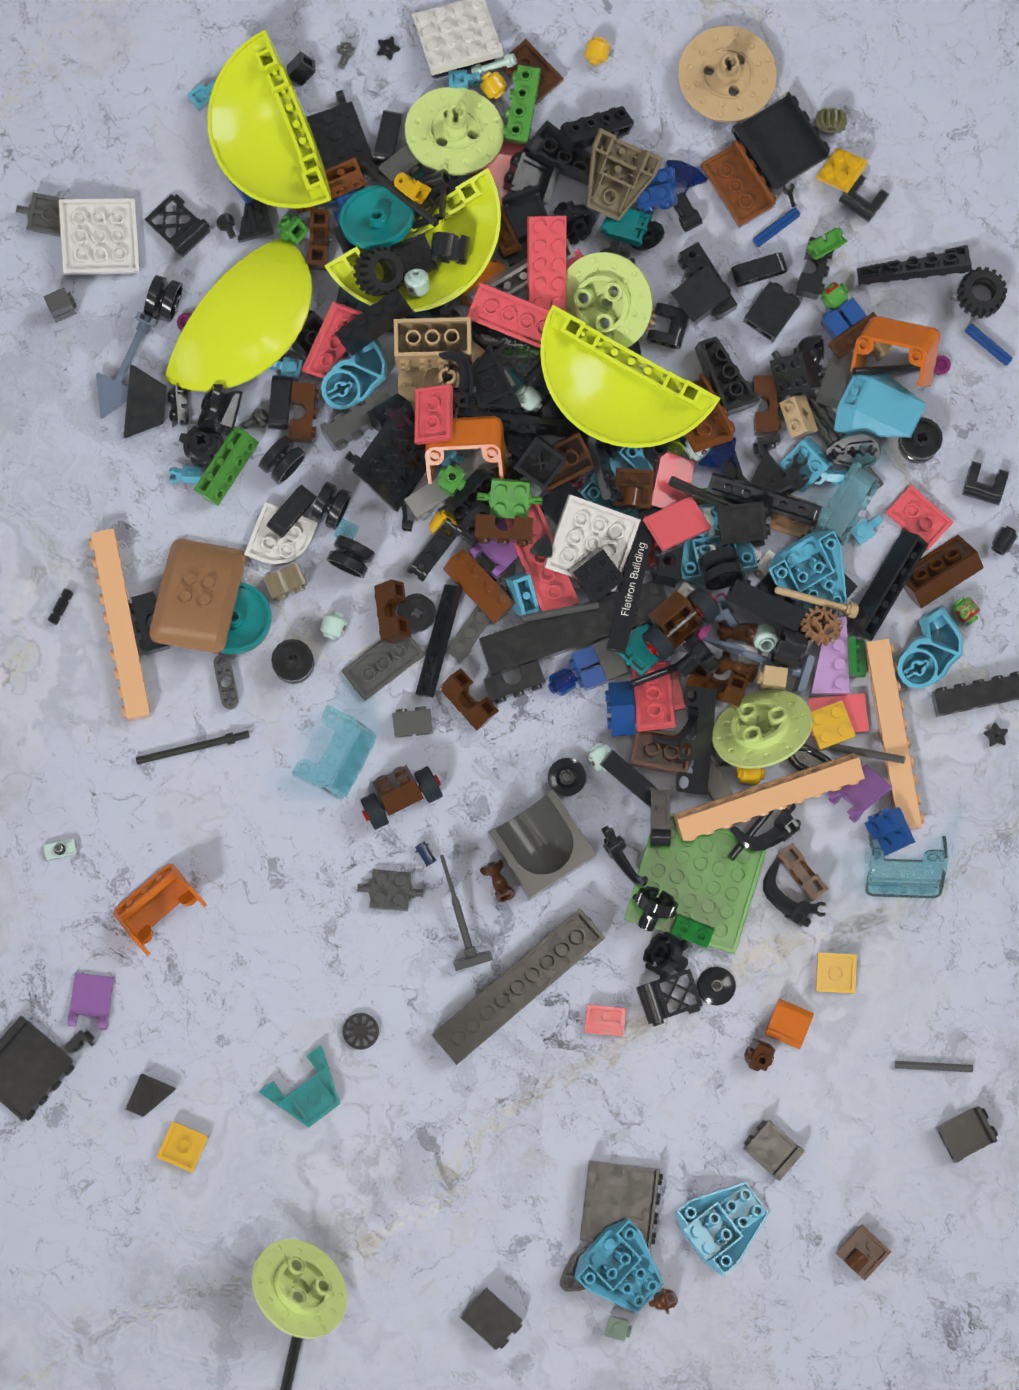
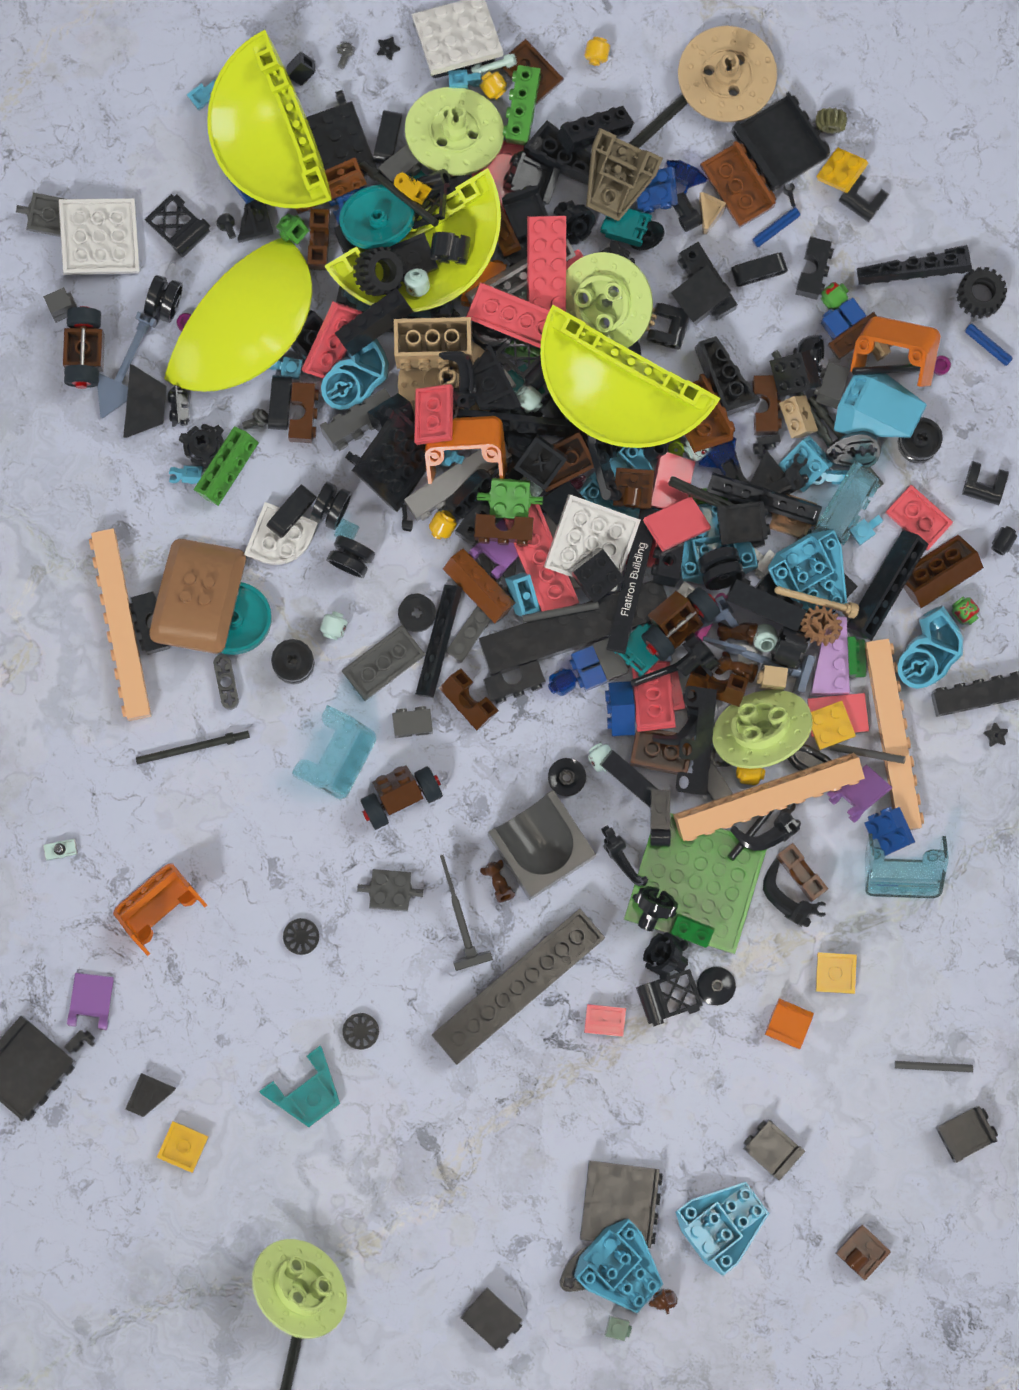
black axle [48,588,73,625] -> none
black piece [198,384,243,435] -> none
black wheel [258,436,306,485] -> none
dark tan brick [263,562,308,602] -> none
reddish brown arch [374,579,411,643] -> none
black plate [407,517,463,582] -> none
dark blue pin [415,841,437,867] -> none
bright green brick [437,465,467,497] -> none
black tile [529,534,552,558] -> none
black panel [743,281,801,343] -> none
reddish brown brick [744,1038,775,1071] -> none
bright green hinge [807,227,848,260] -> none
none -> brick [63,306,105,389]
none -> black wheel [283,918,319,955]
none -> pearl dark grey axle [629,94,688,148]
none -> tan slope [699,192,726,234]

